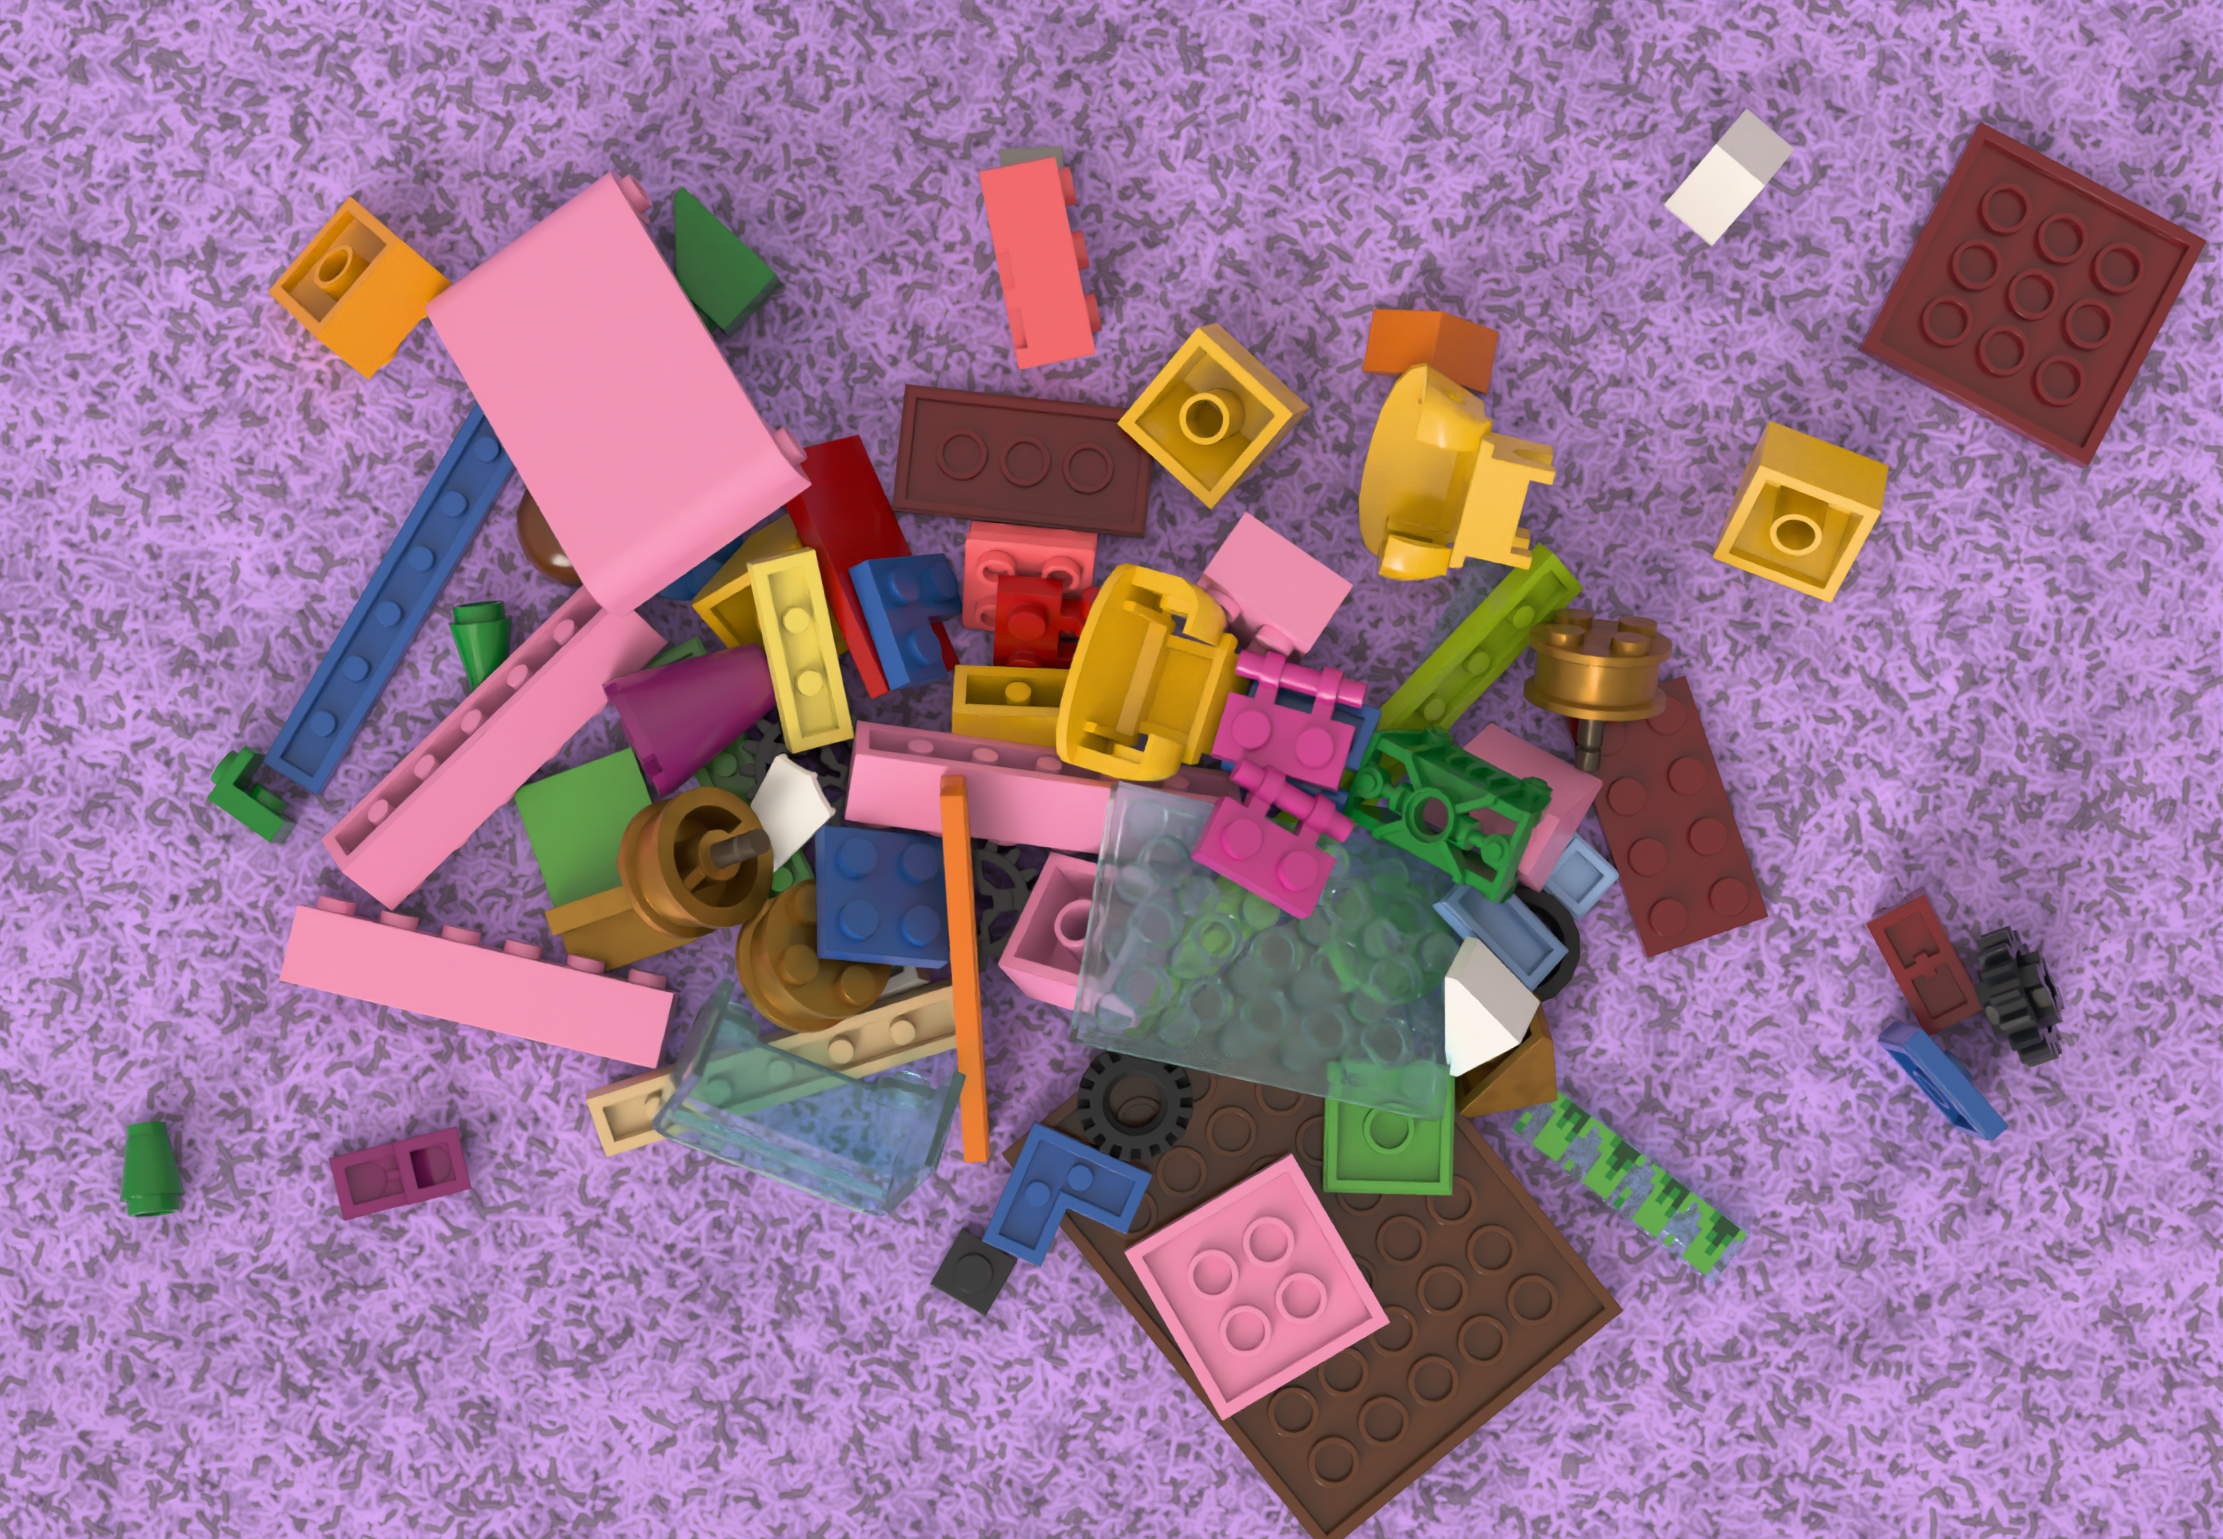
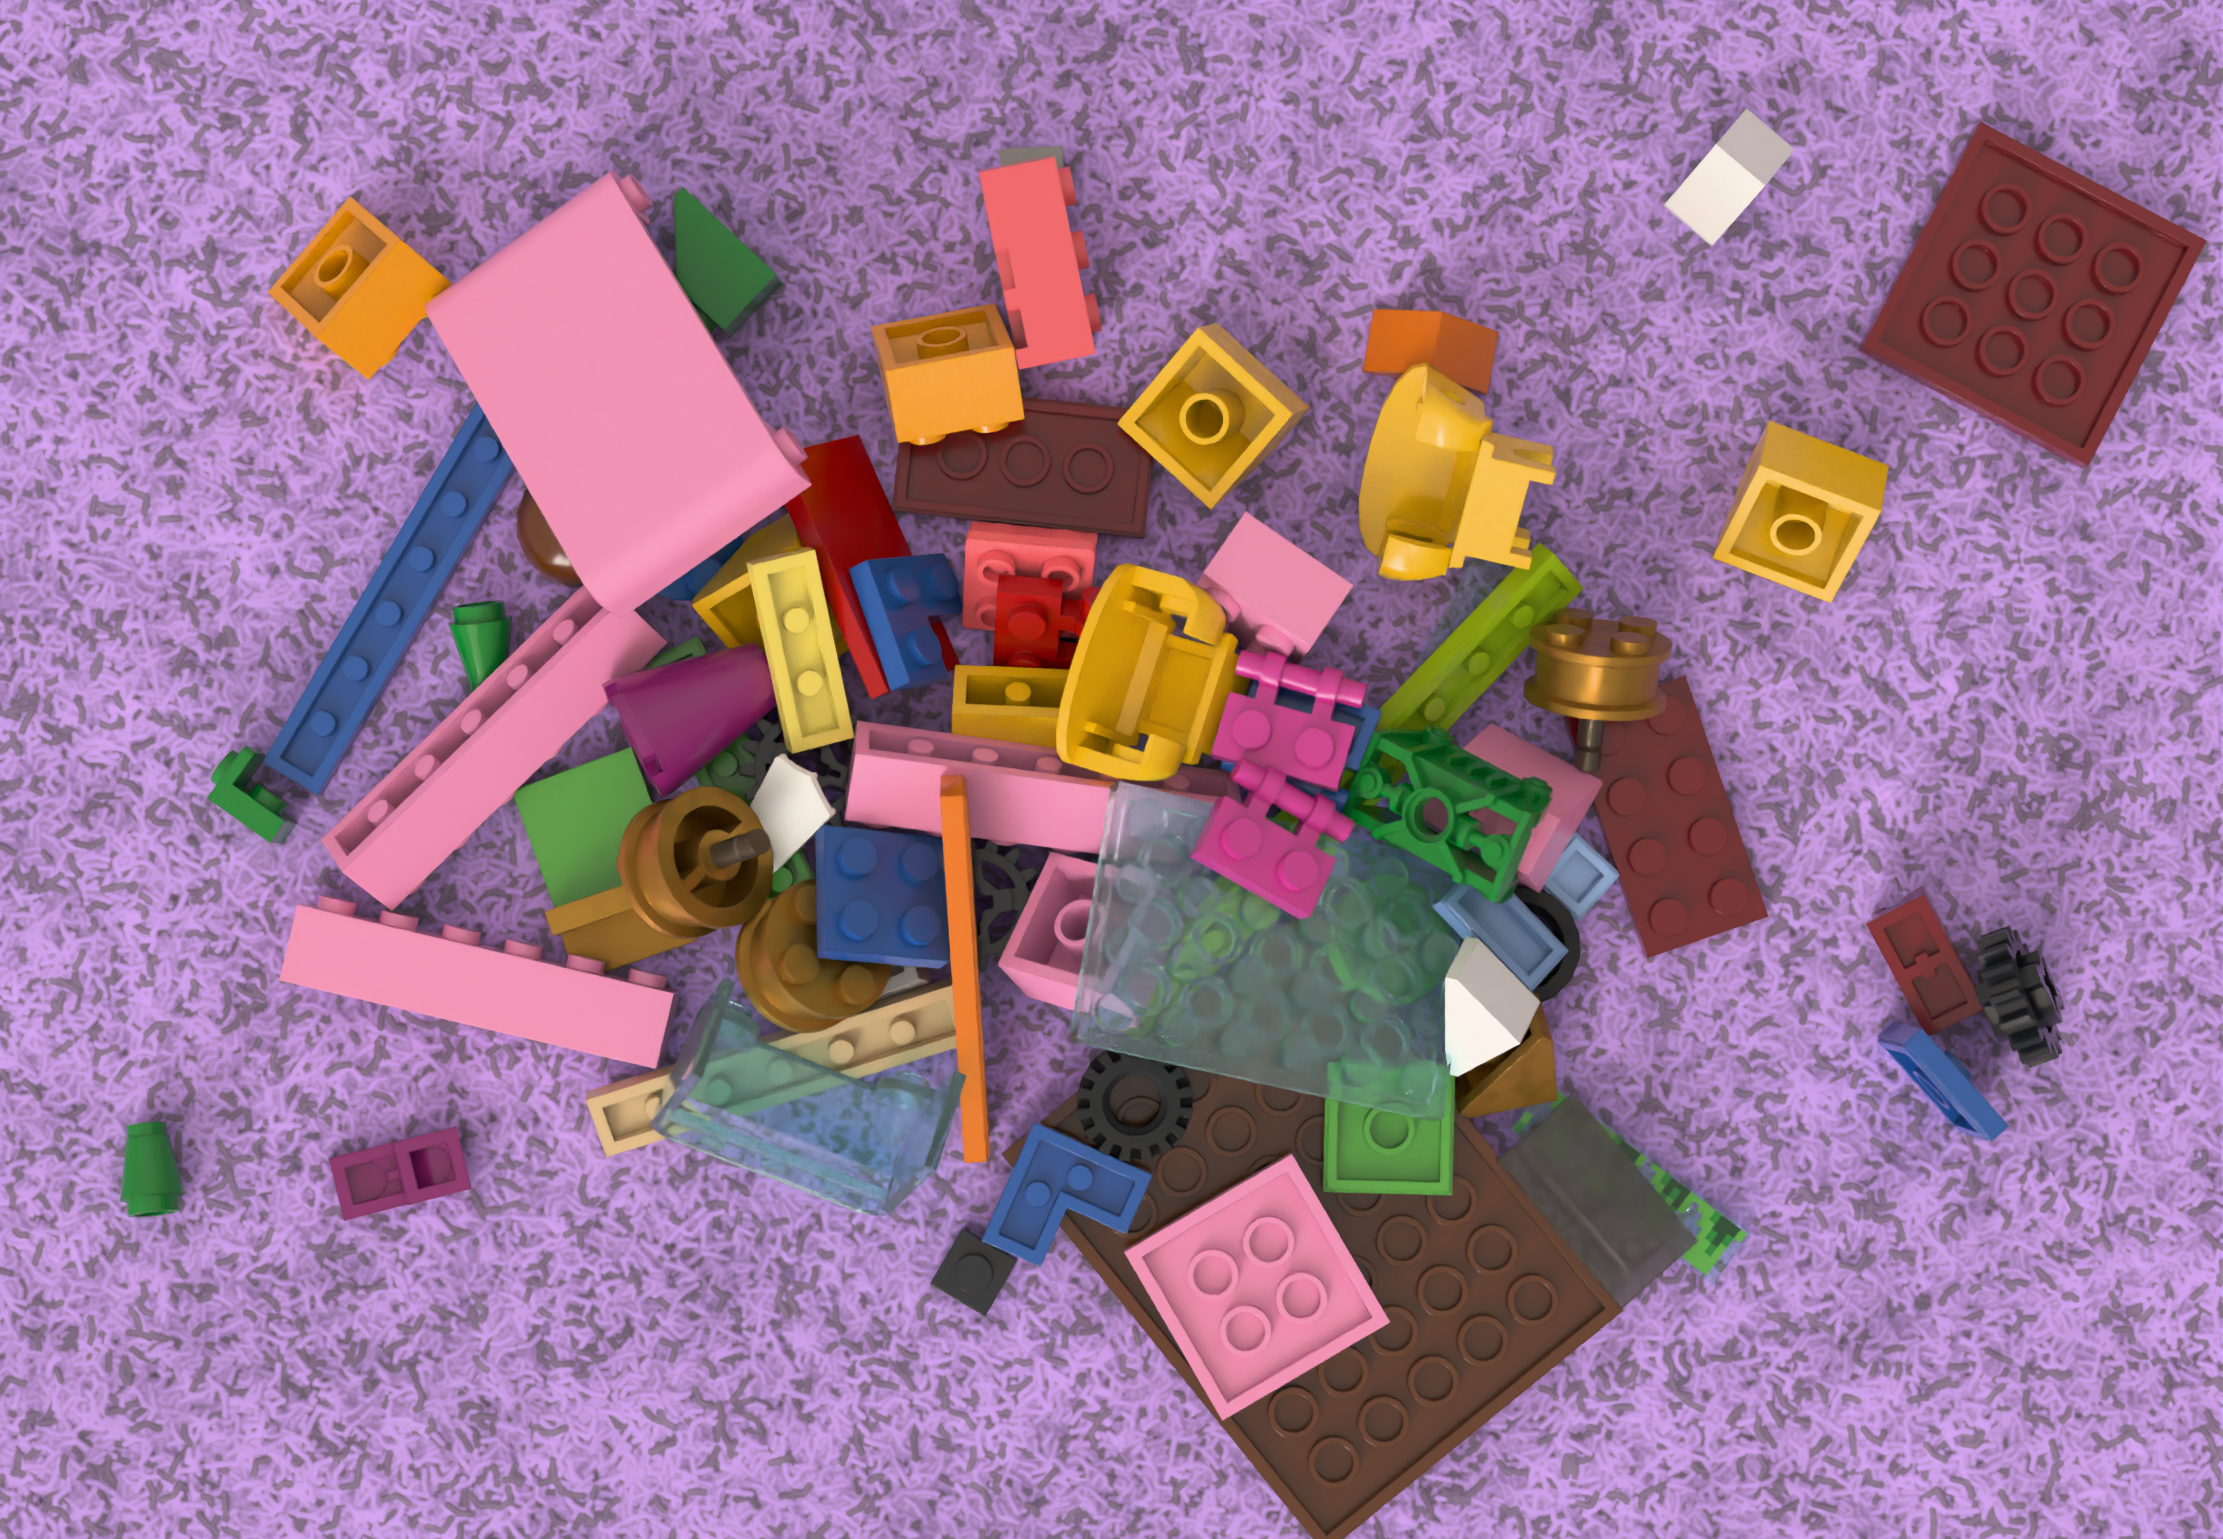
none -> light orange slope [870,303,1025,445]
none -> clear smoke piece [1496,1094,1698,1308]

